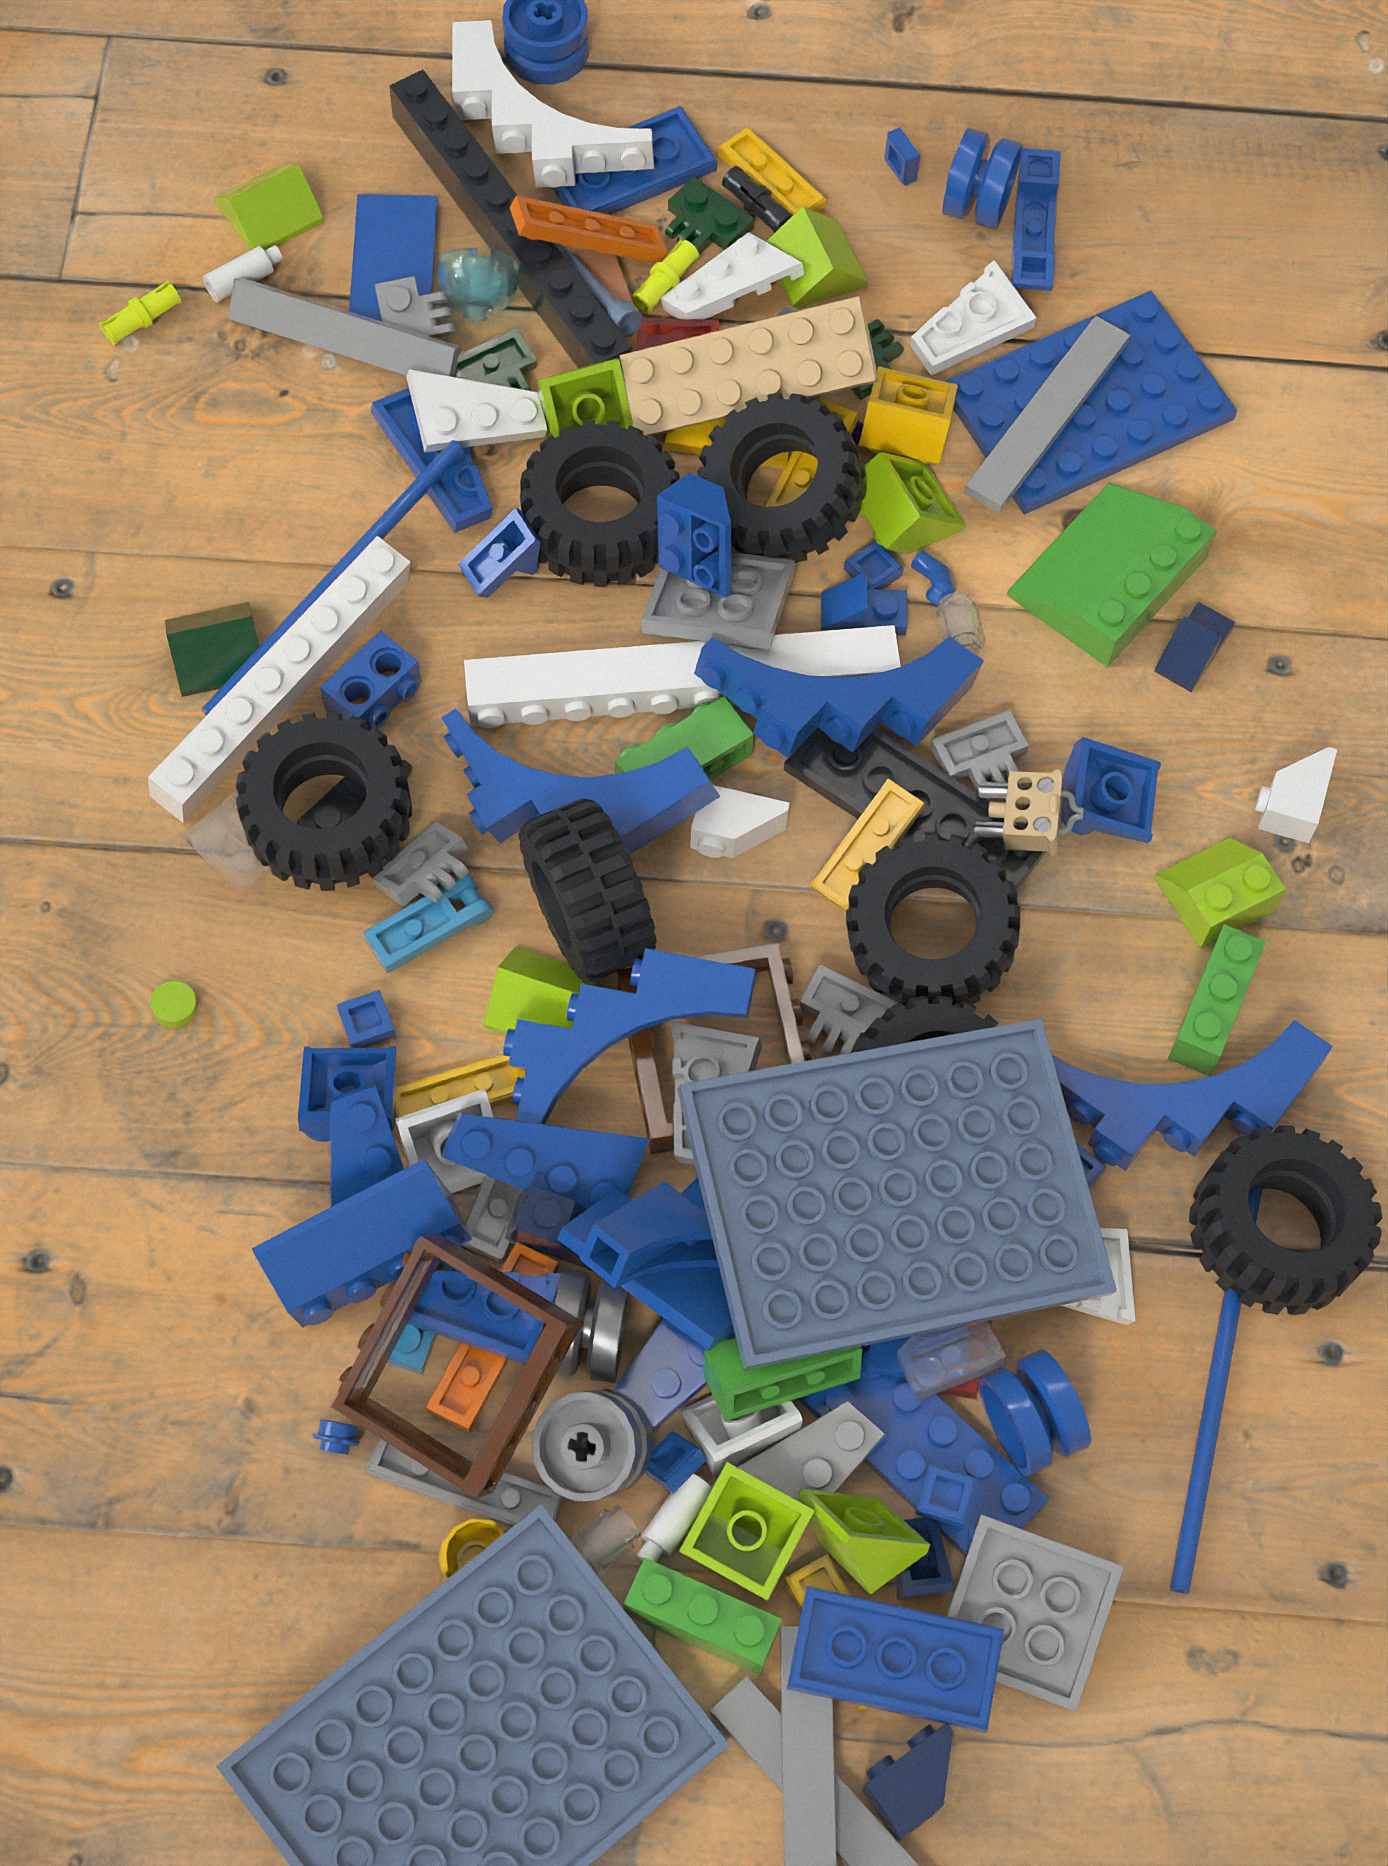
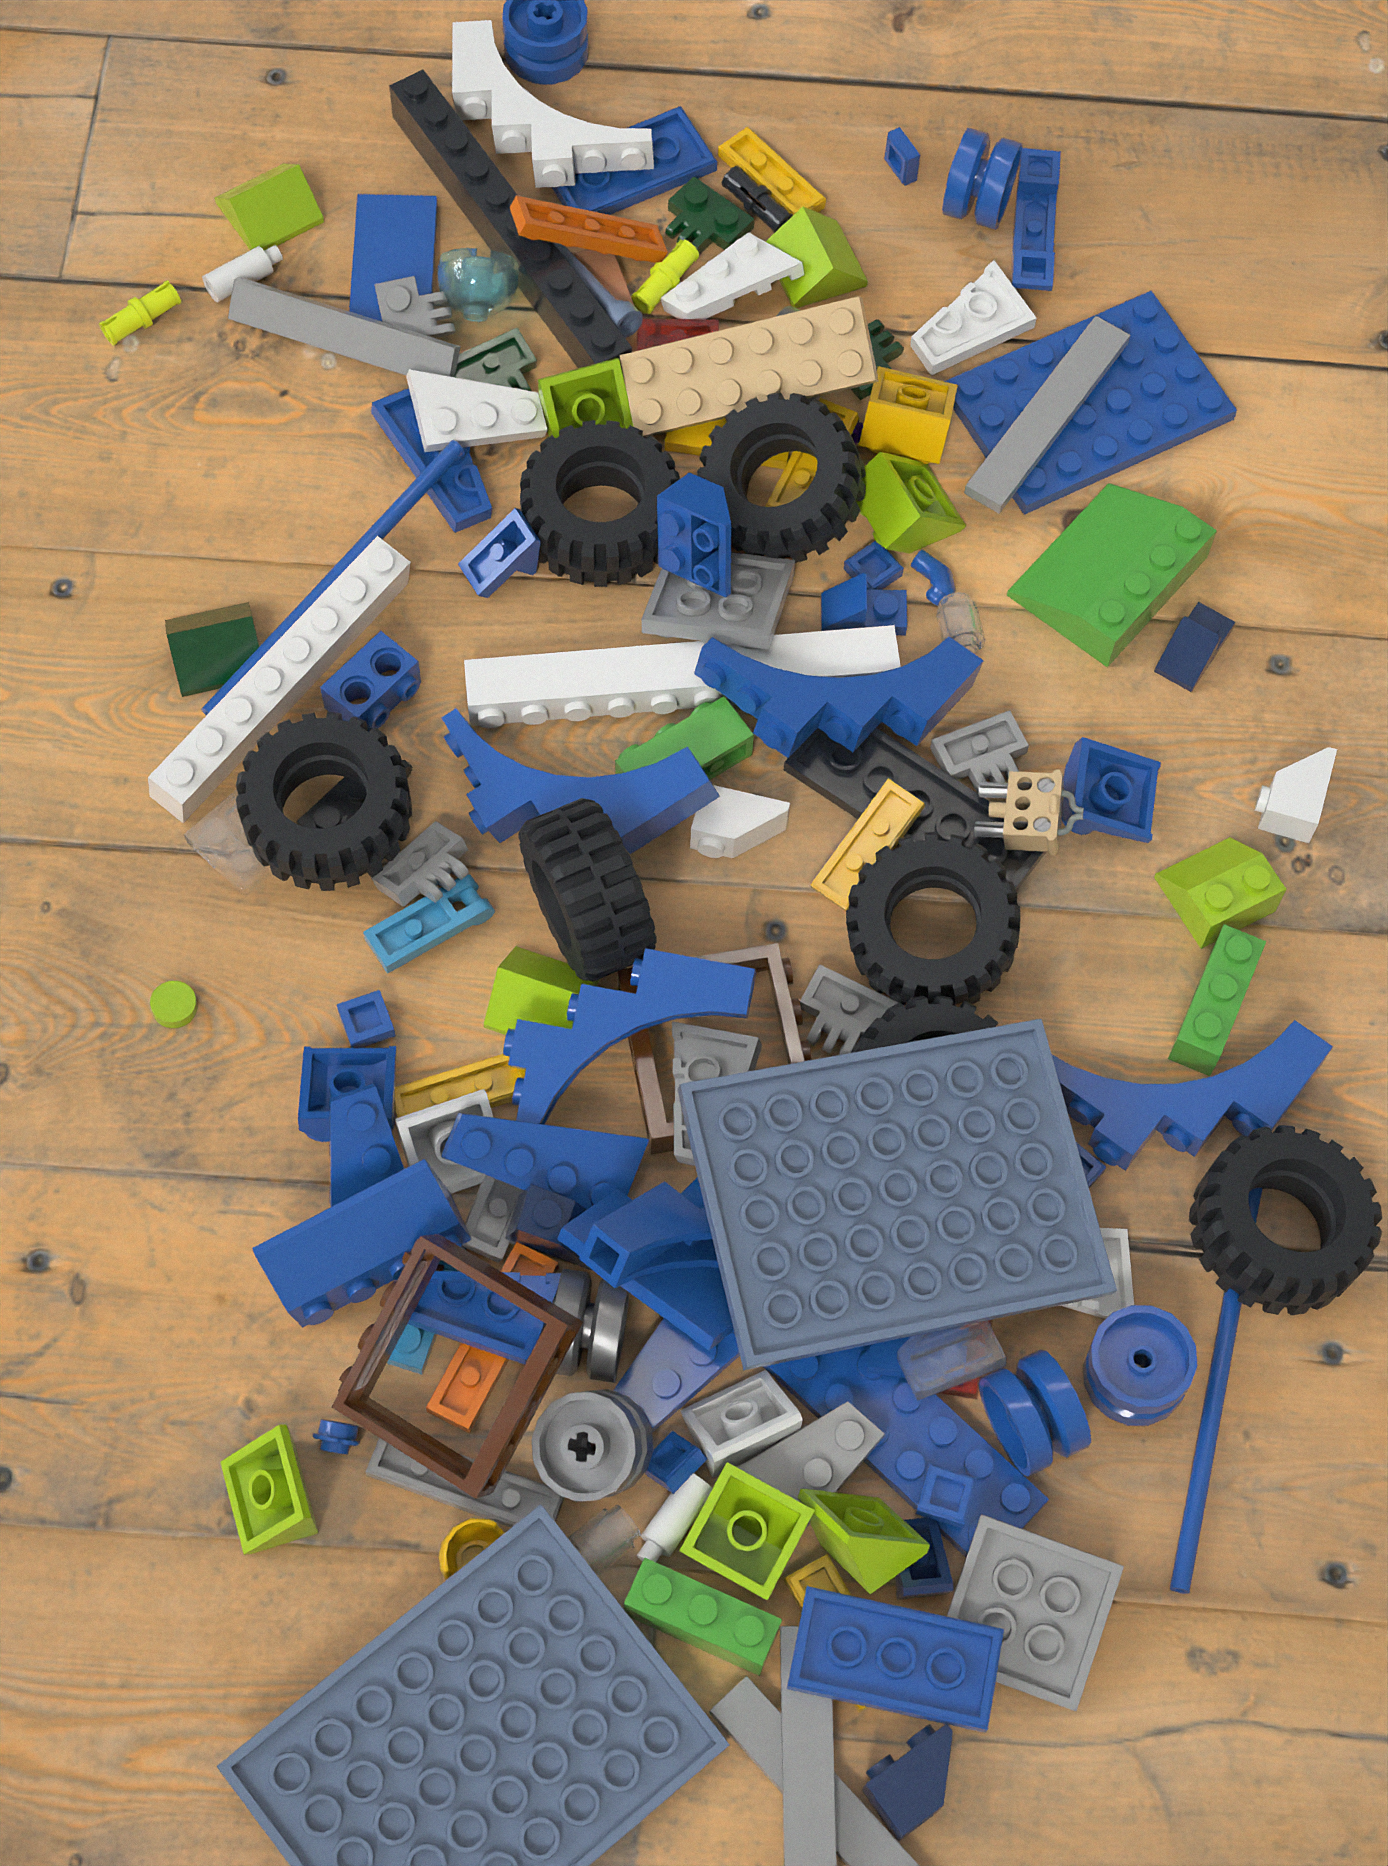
bright green brick [704,1337,862,1421] -> none
none -> lime slope [220,1424,319,1555]
none -> blue wheel [1083,1305,1197,1426]

